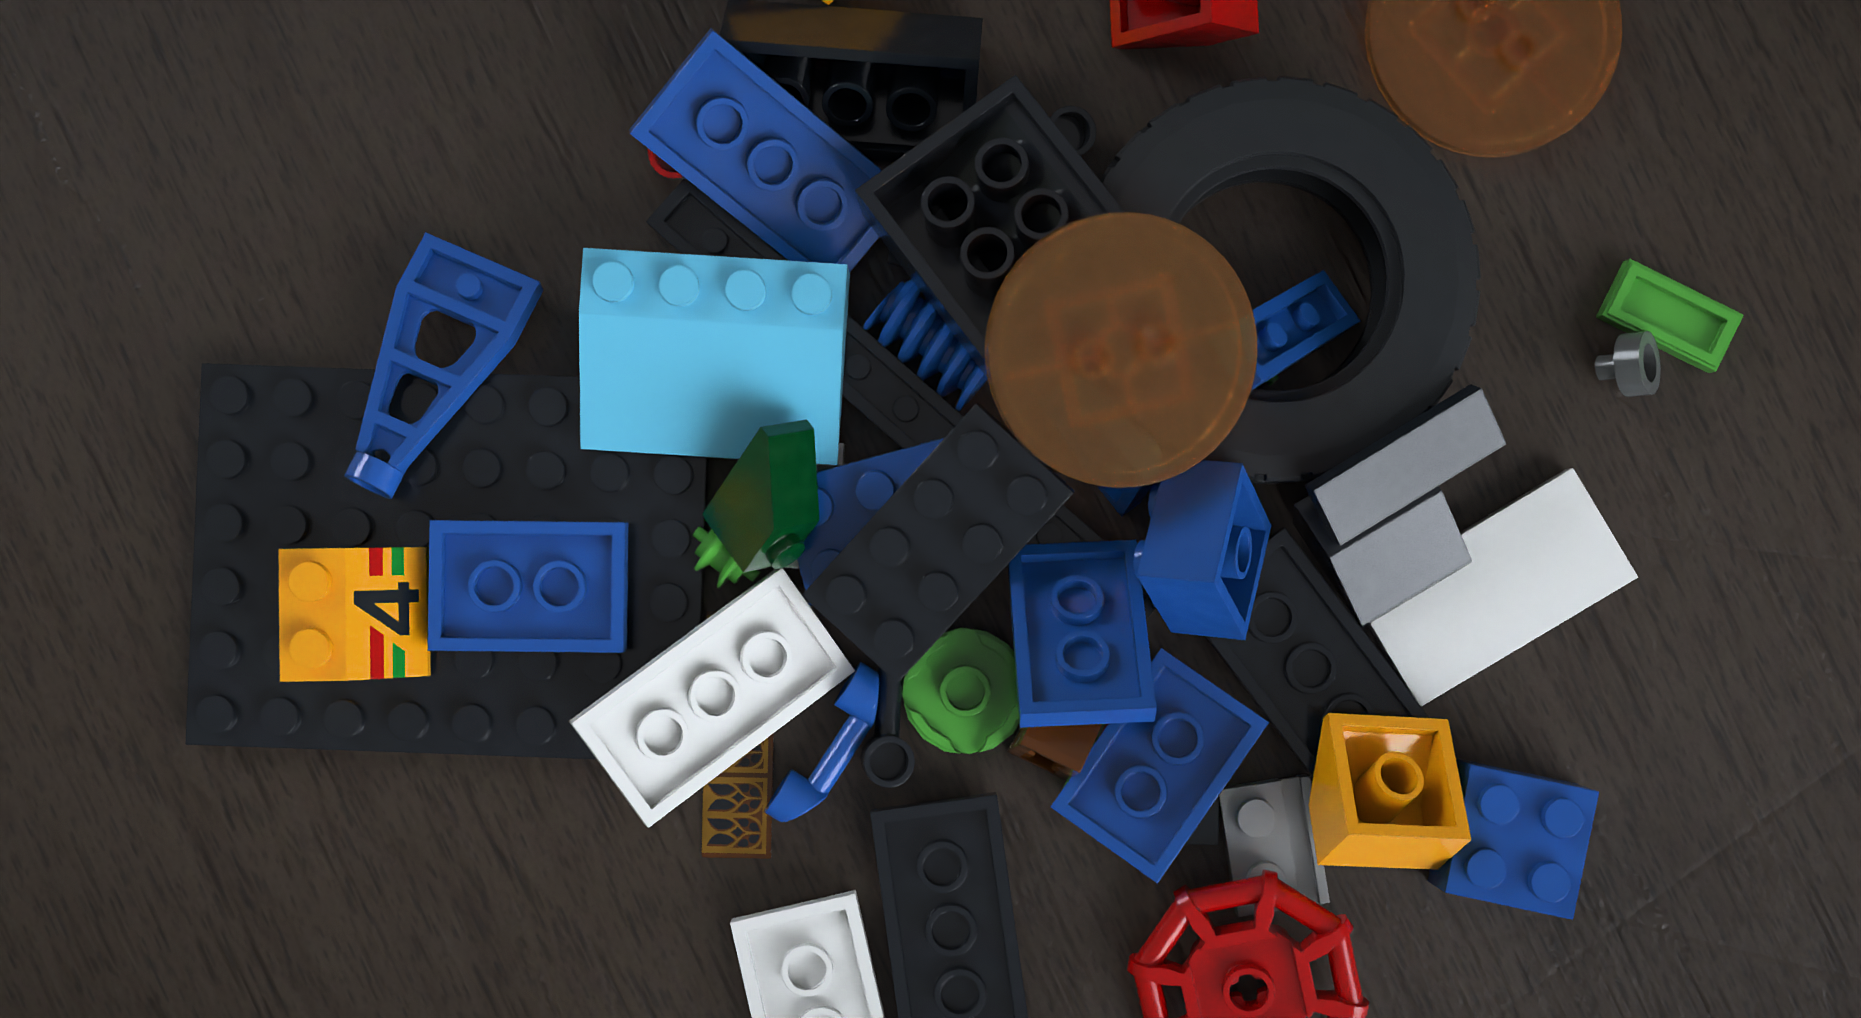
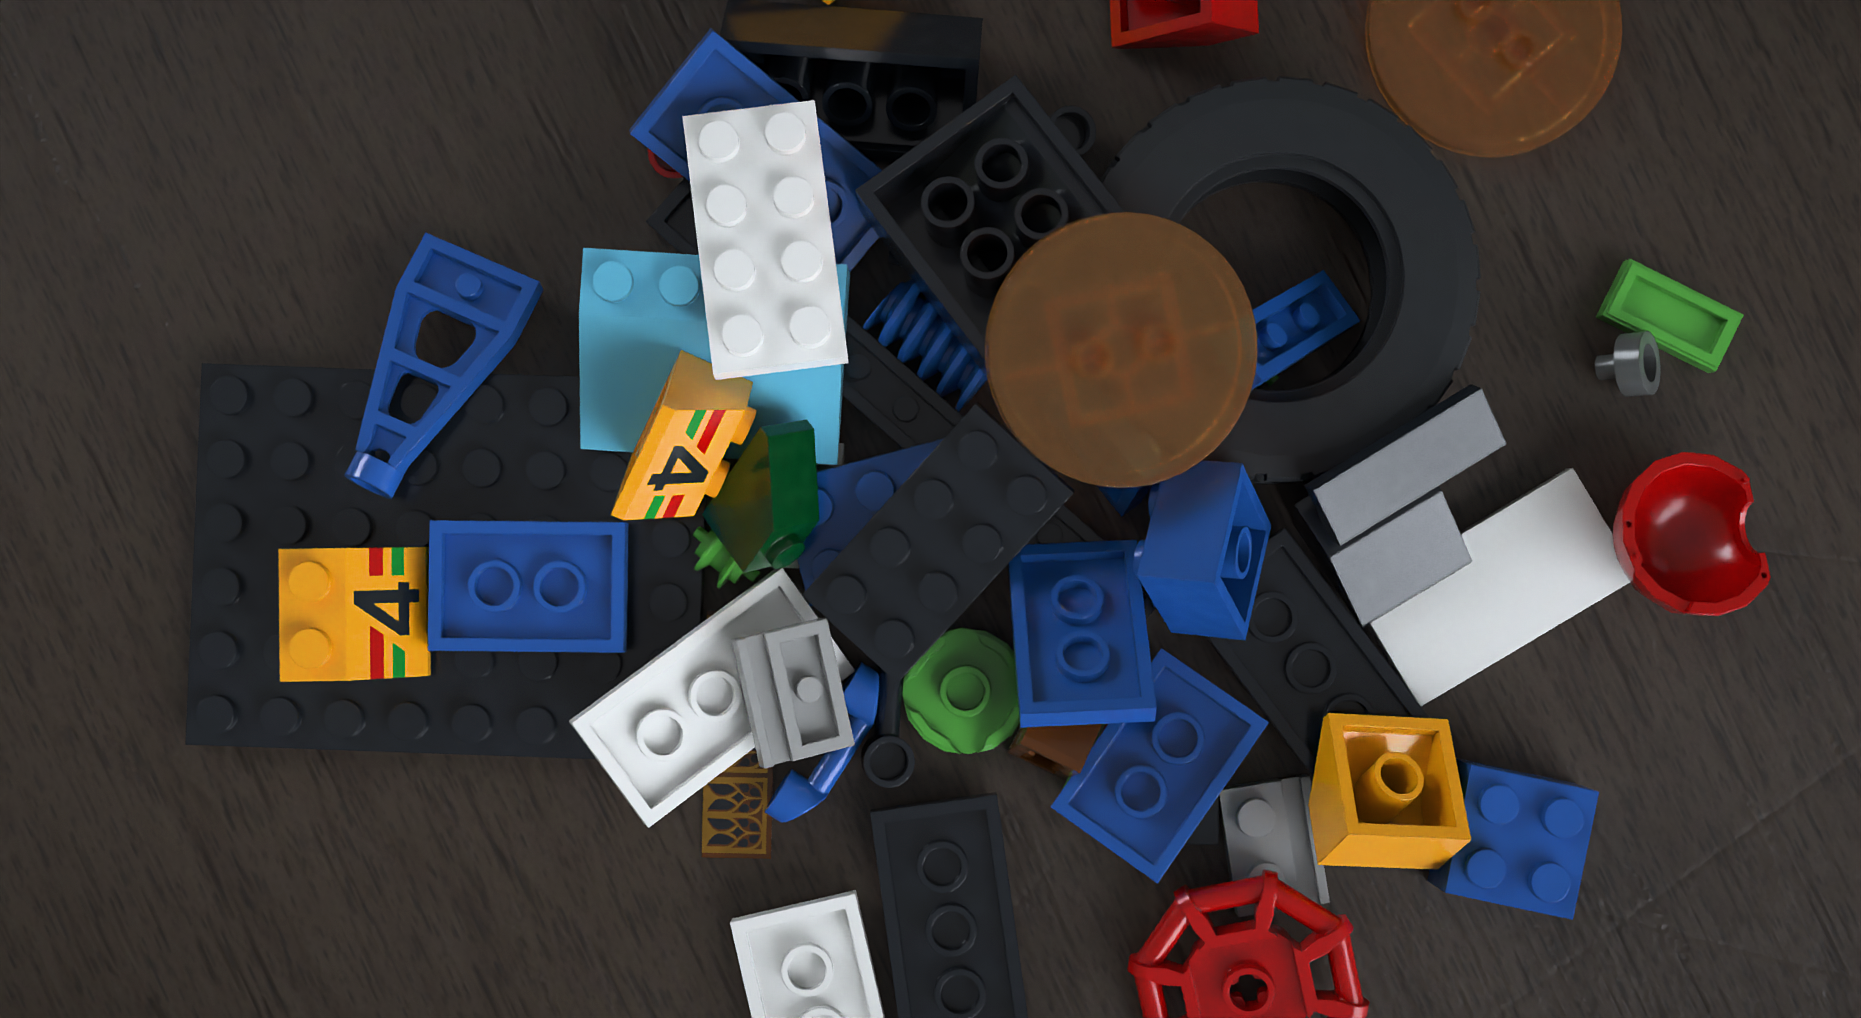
none -> light orange slope [611,350,757,520]
none -> white plate [682,100,849,380]
none -> light grey plate [731,618,855,769]
none -> red cylinder [1613,452,1771,616]

